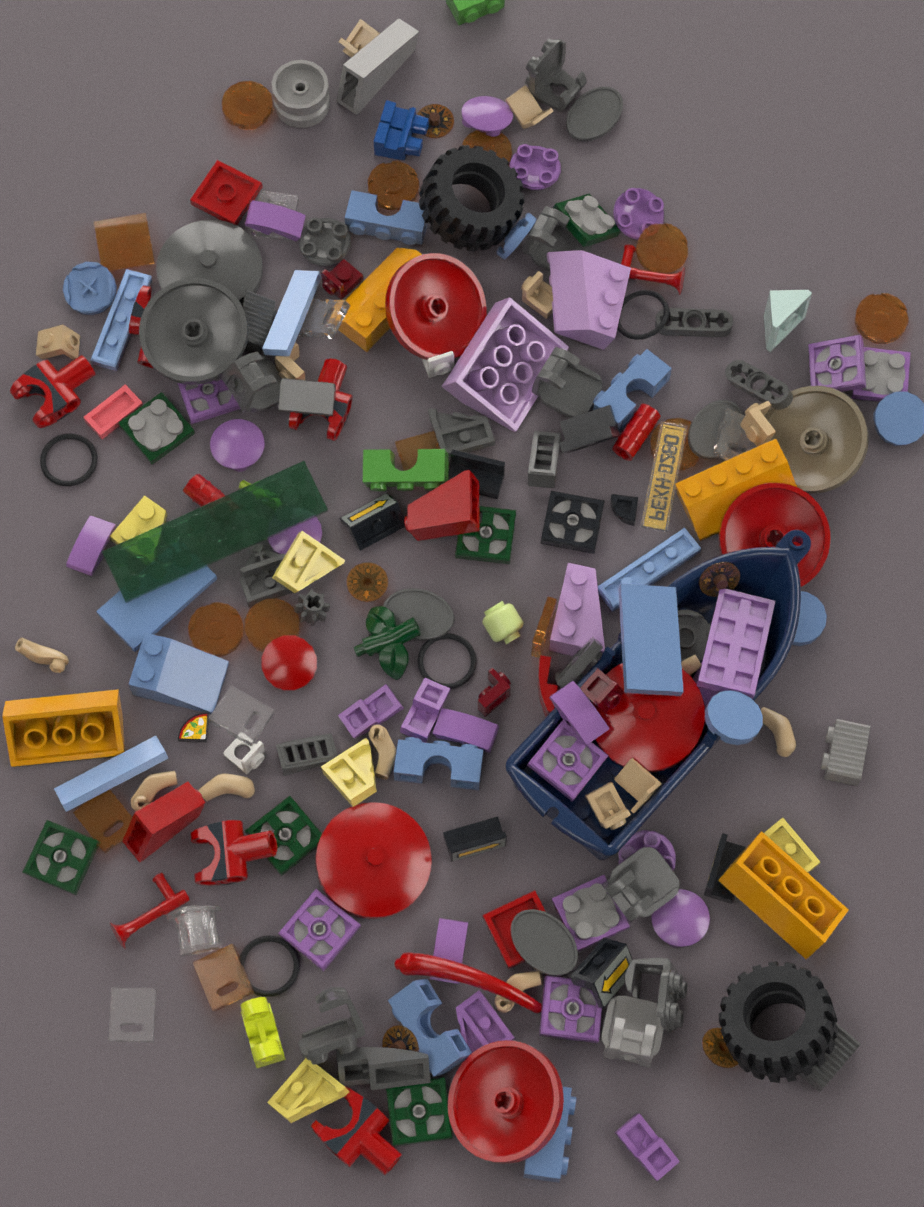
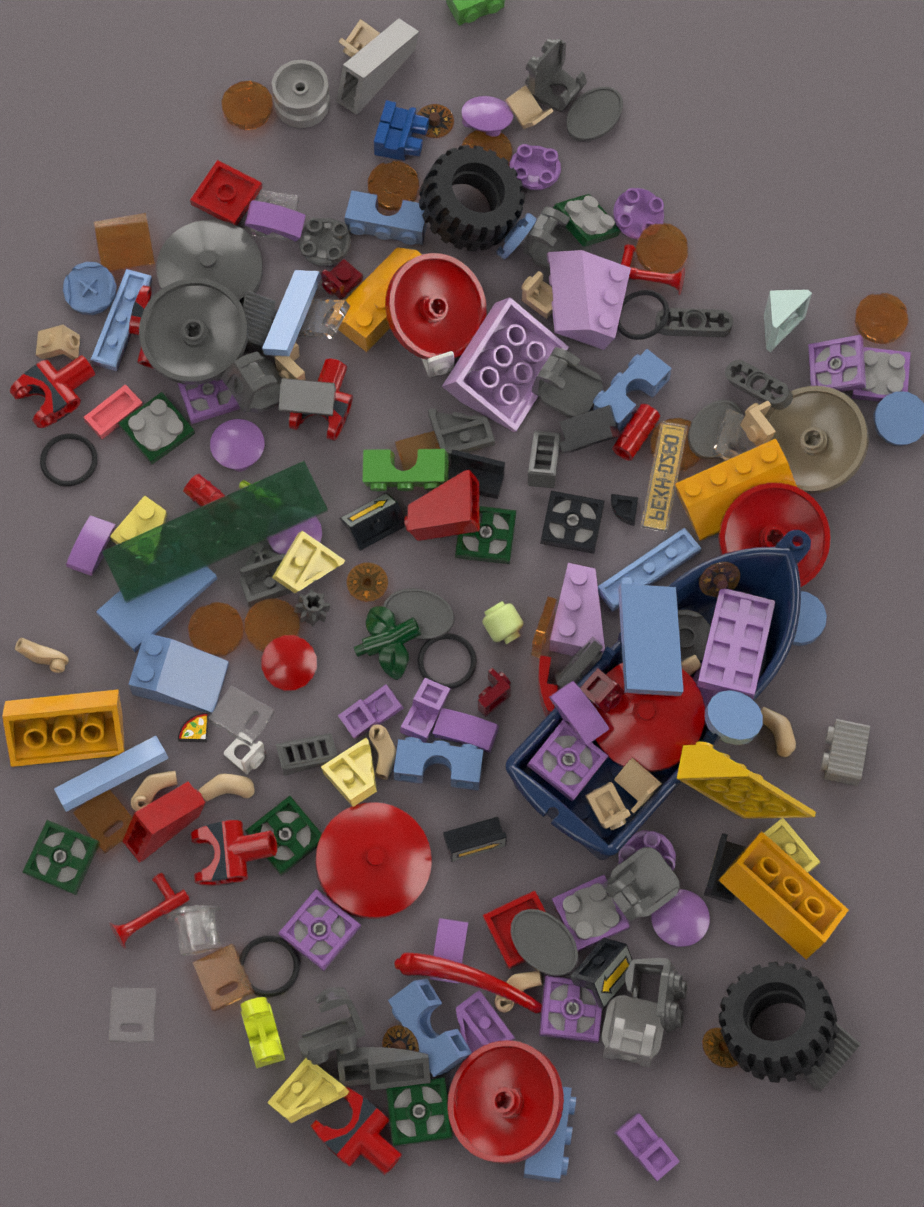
none -> yellow slope [677,742,816,819]

